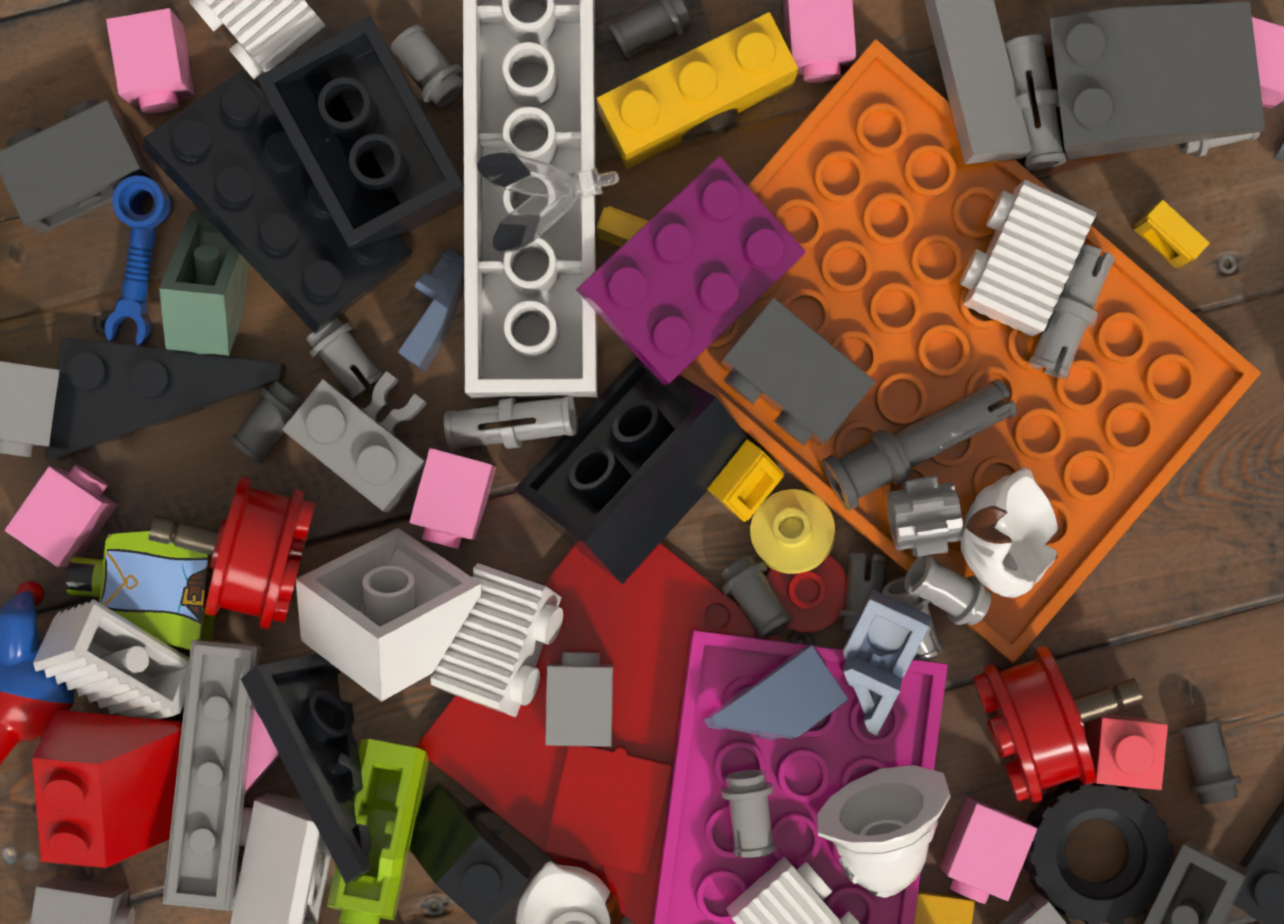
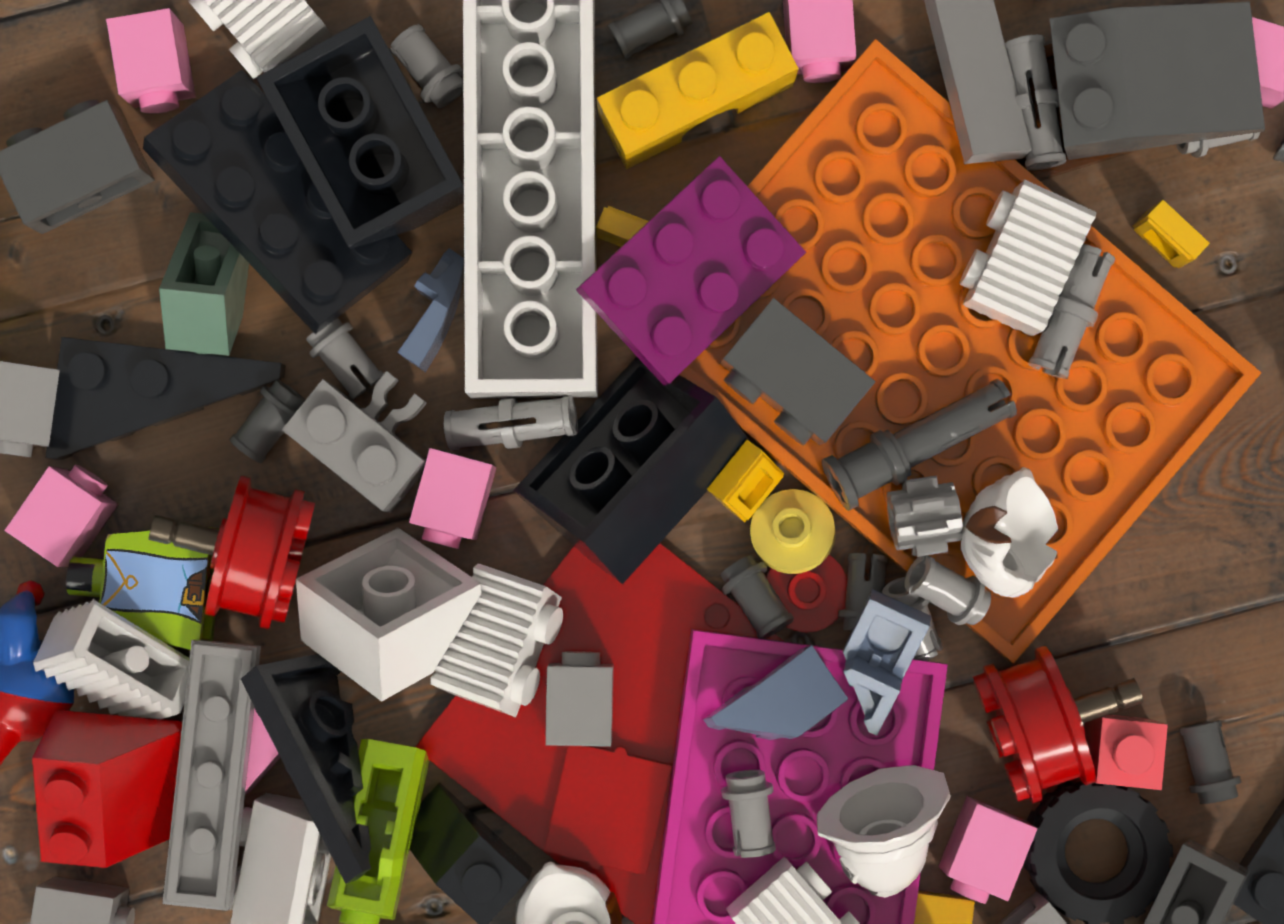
blue brick [105,176,173,346] -> none
clear piece [477,152,619,253] -> none

